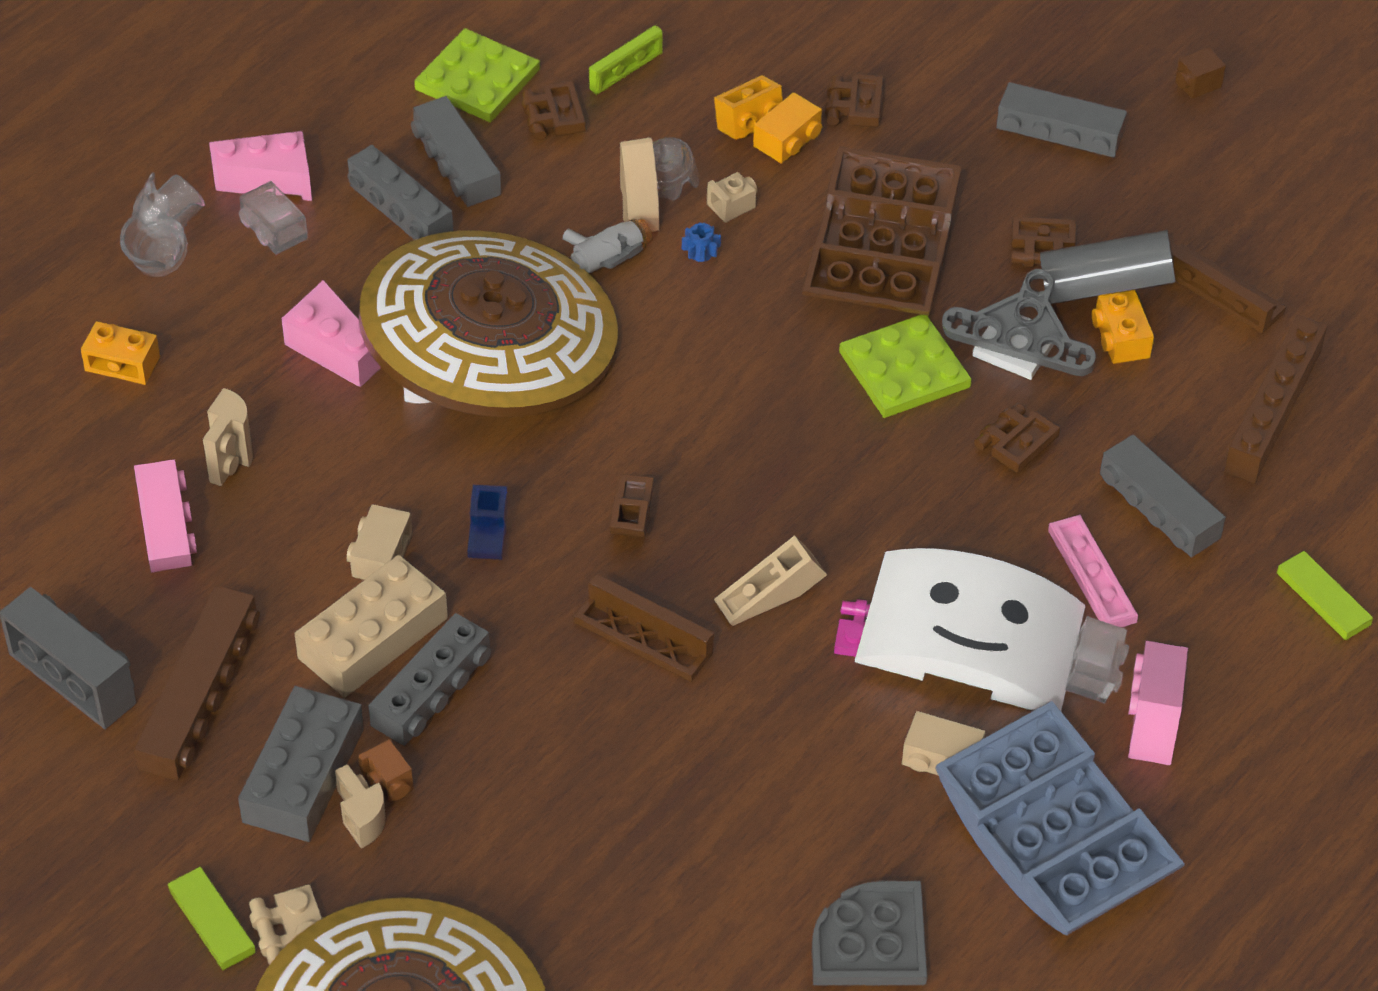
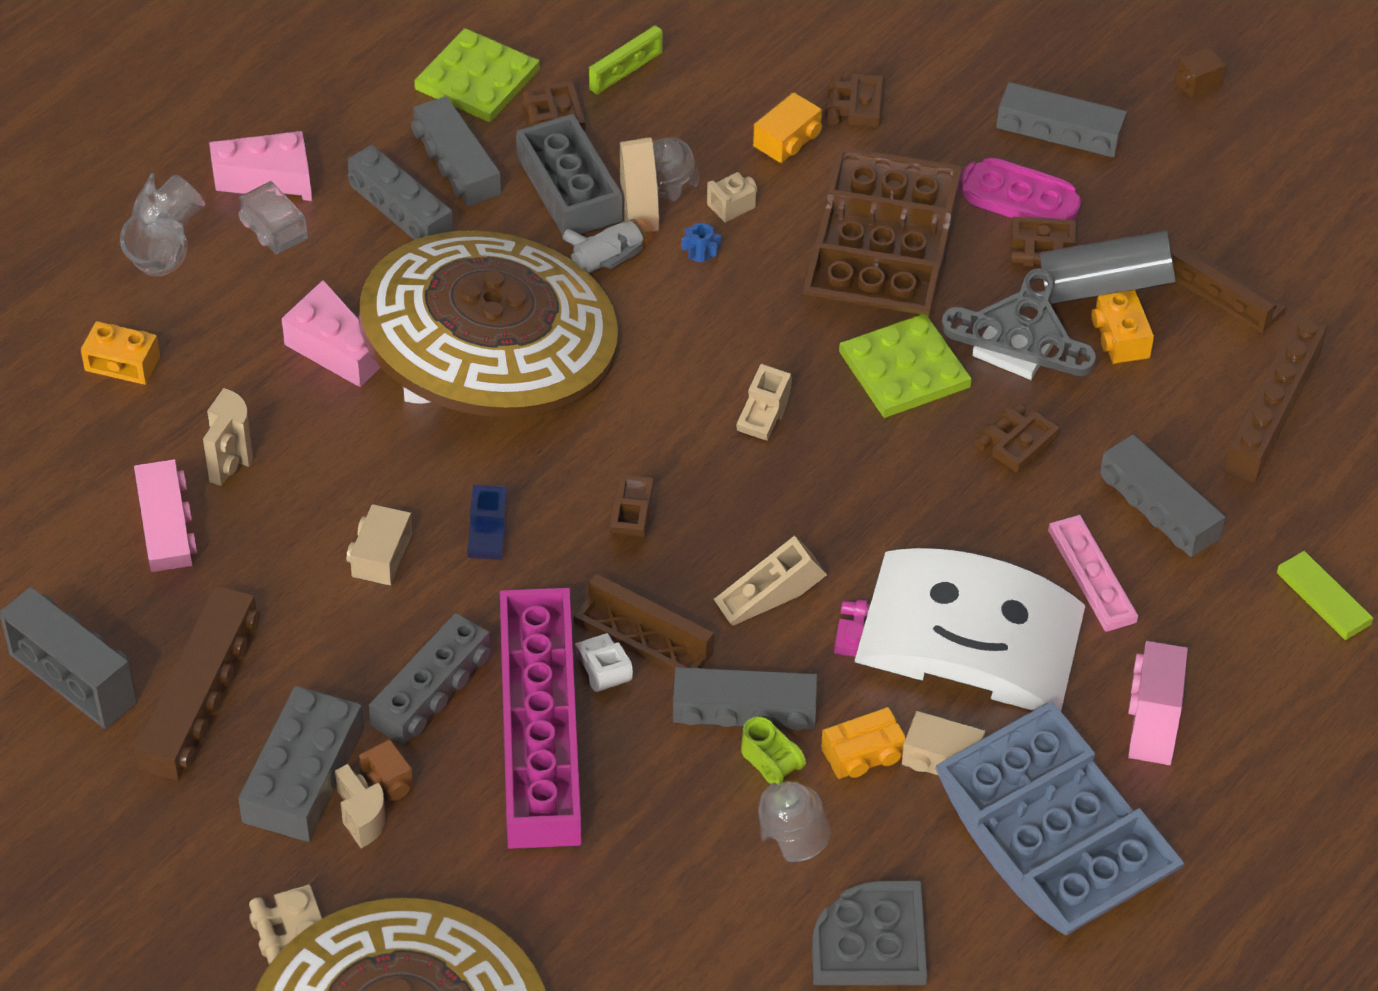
lime tile [168,867,256,970] -> none
tan brick [294,555,448,698] -> none
light orange brick [714,75,782,140] -> none
clear brick [1065,616,1129,703] -> none
none -> dark pink brick [500,588,581,848]
none -> dark grey brick [516,114,622,235]
none -> white brick [575,633,633,692]
none -> dark grey brick [673,667,817,730]
none -> tan brick [736,364,792,441]
none -> lime piece [741,717,806,787]
none -> clear helmet [758,781,831,862]
none -> light orange brick [821,707,906,779]
none -> dark pink tile [960,158,1081,220]

